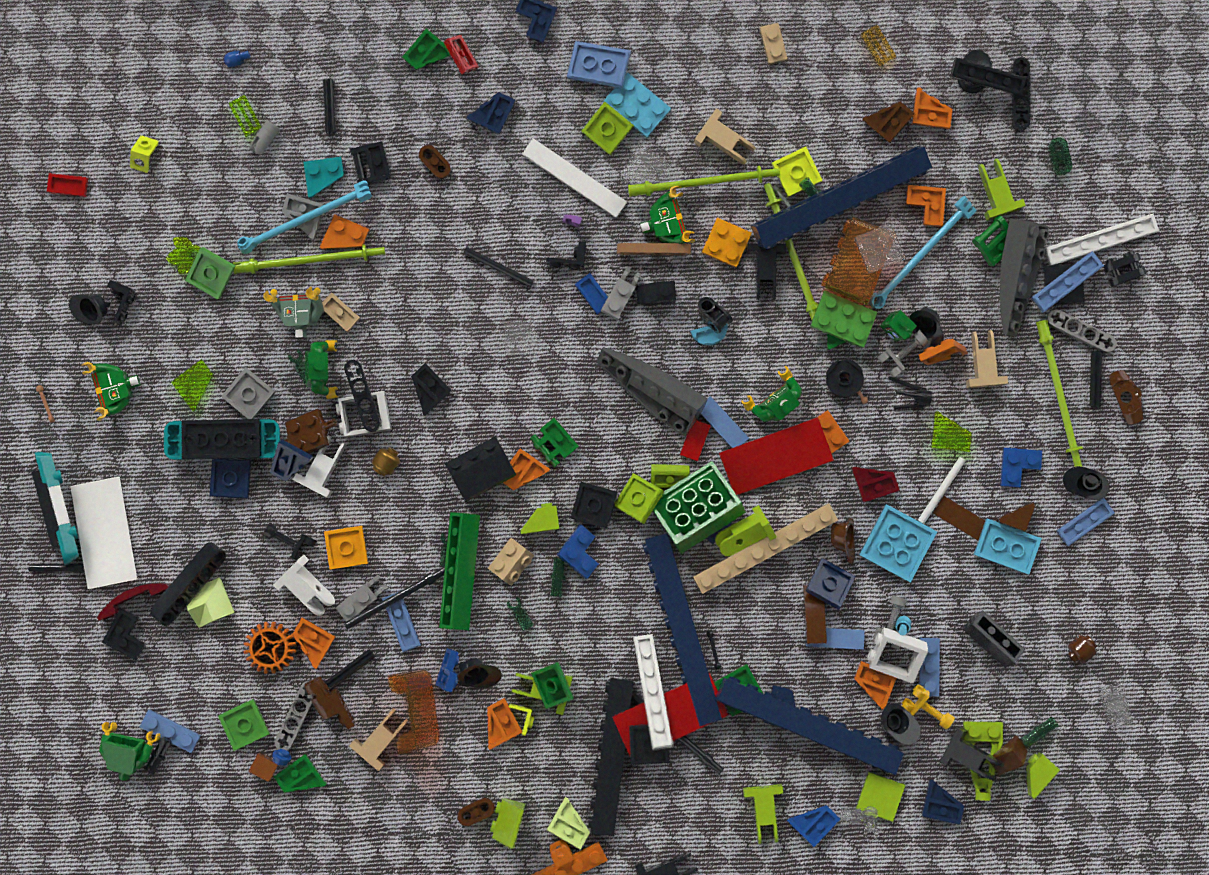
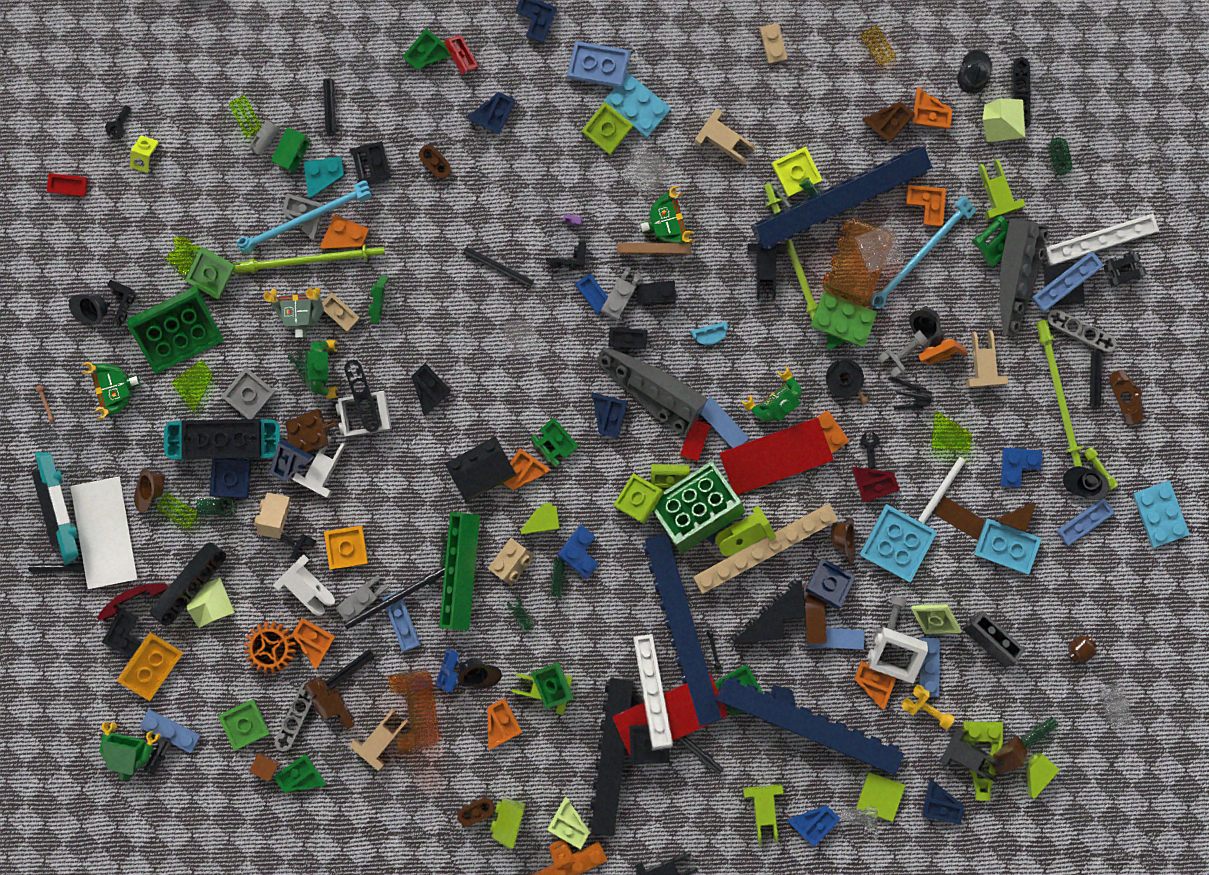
blue cylinder [224,50,251,68] -> none
blue plate [272,749,292,766] -> none
pearl gold head [372,447,400,477] -> none
neon yellow bracket [509,703,534,736] -> none
white tile [522,138,627,218] -> none
black plate [570,482,618,529] -> none
lime bar [628,166,780,197] -> none
black piece [698,297,733,334] -> none
light orange plate [702,217,752,268] -> none
green head [879,310,916,342] -> none
black piece [880,703,921,745] -> none
medium azure cylinder [895,616,911,635] -> none
black tile [950,58,1027,96] -> none
none -> black bar [105,105,131,140]
none -> light orange plate [117,632,183,701]
none -> green slope [127,285,224,374]
none -> reddish brown piece [134,469,165,513]
none -> clear neon green tile [156,492,199,529]
none -> clear green piece [196,497,237,515]
none -> tan brick [254,493,290,539]
none -> green hinge [271,127,311,174]
none -> green wing [368,275,389,323]
none -> dark blue wing [592,392,628,439]
none -> black plate [608,327,648,350]
none -> black slope [730,579,806,644]
none -> black bar [860,432,880,469]
none -> yellowish green slope [911,603,961,634]
none -> yellowish green slope [982,99,1026,143]
none -> lime bar [1083,447,1118,491]
none -> medium azure plate [1132,481,1190,548]

